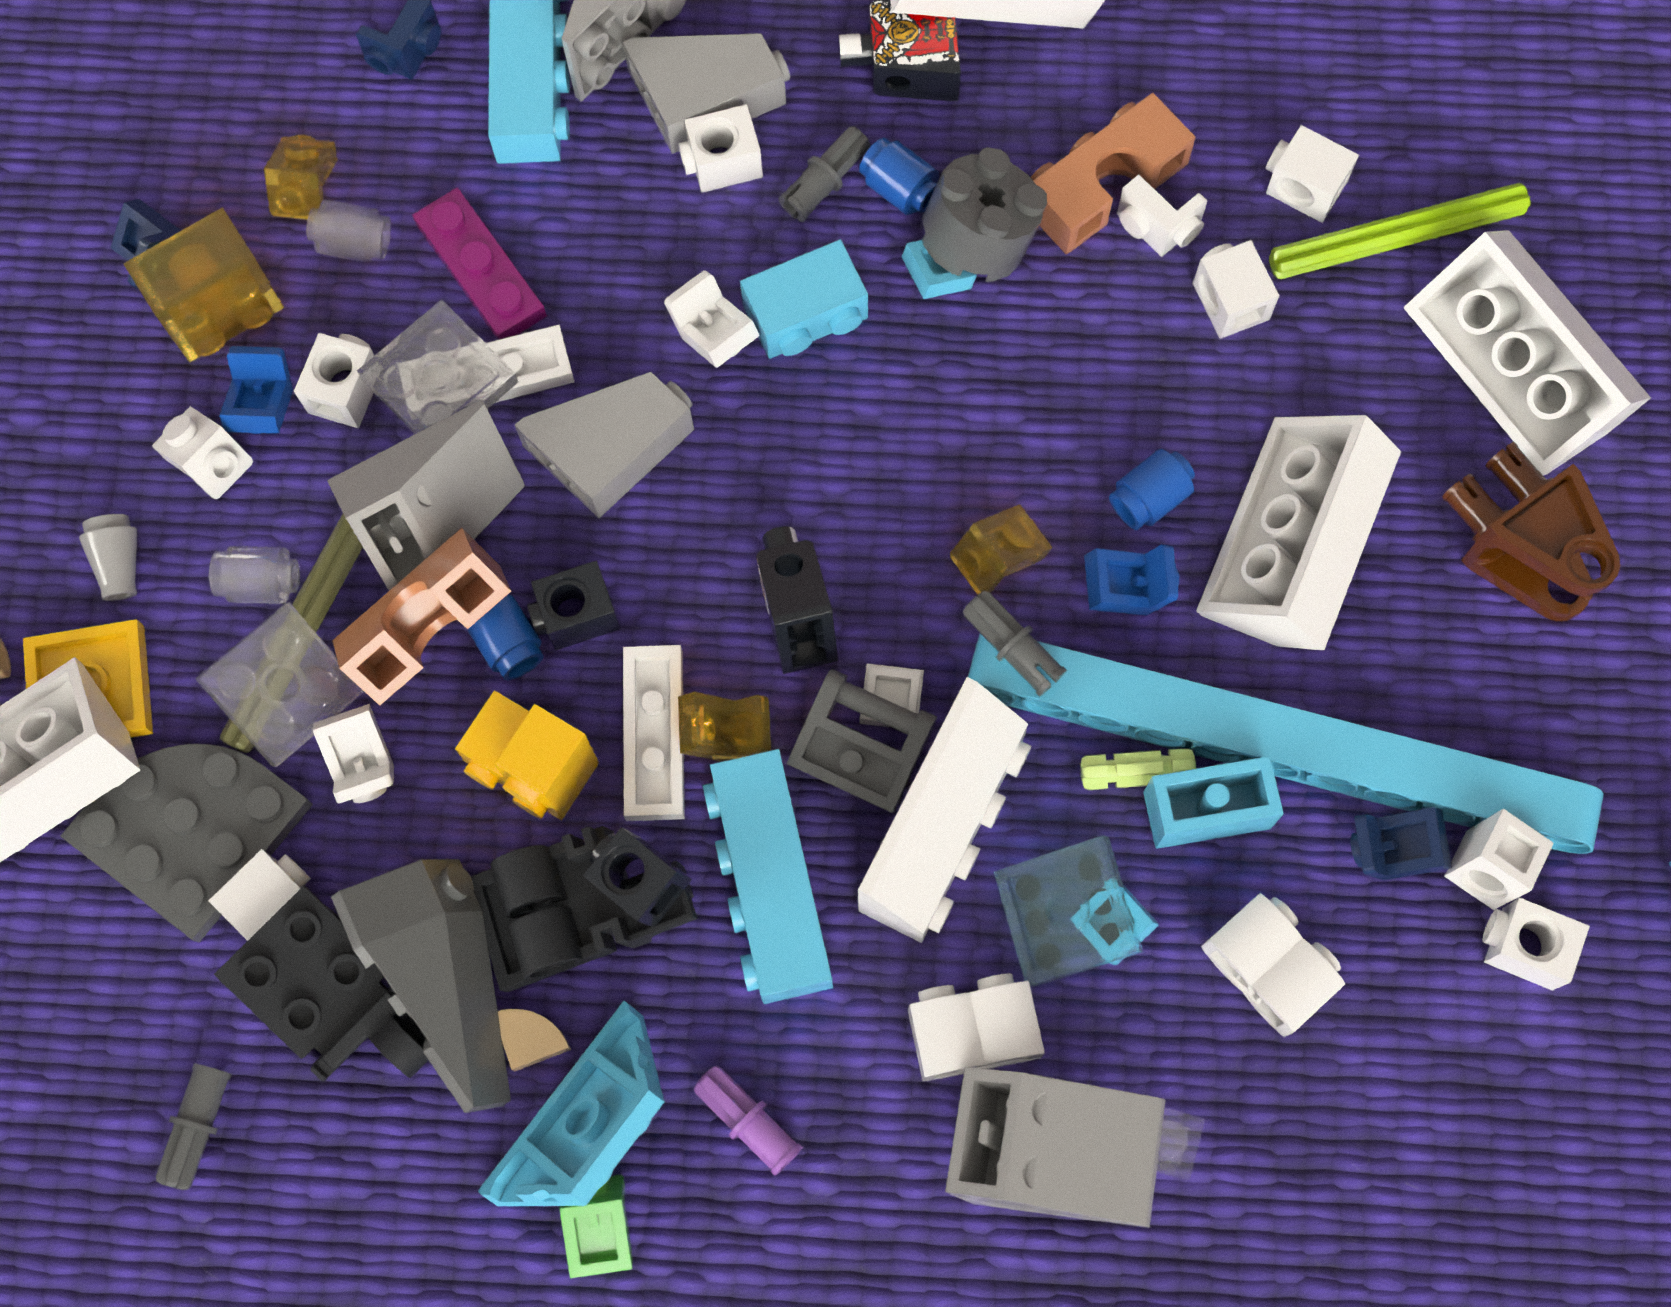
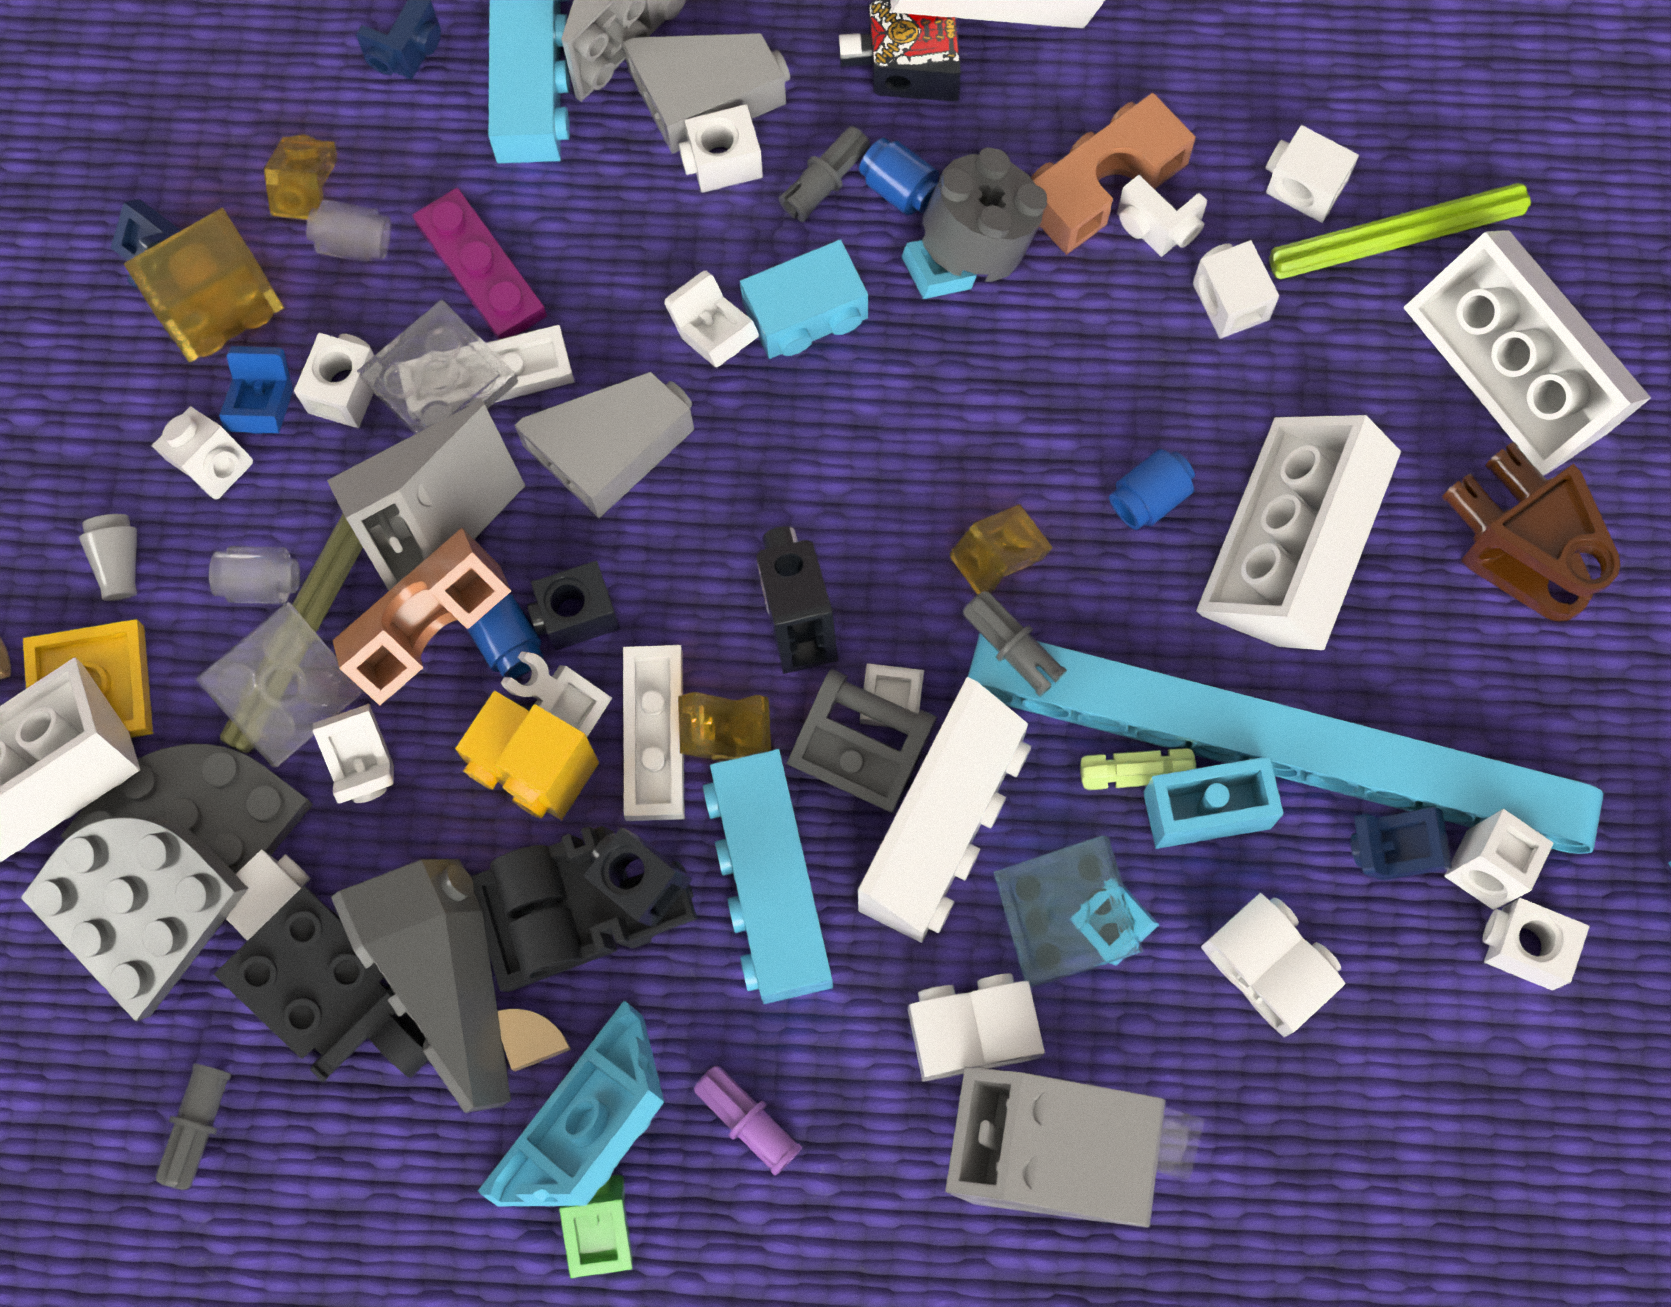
blue bracket [1084,544,1179,616] -> none
none -> plate [21,816,249,1021]
none -> white plate [501,652,612,737]

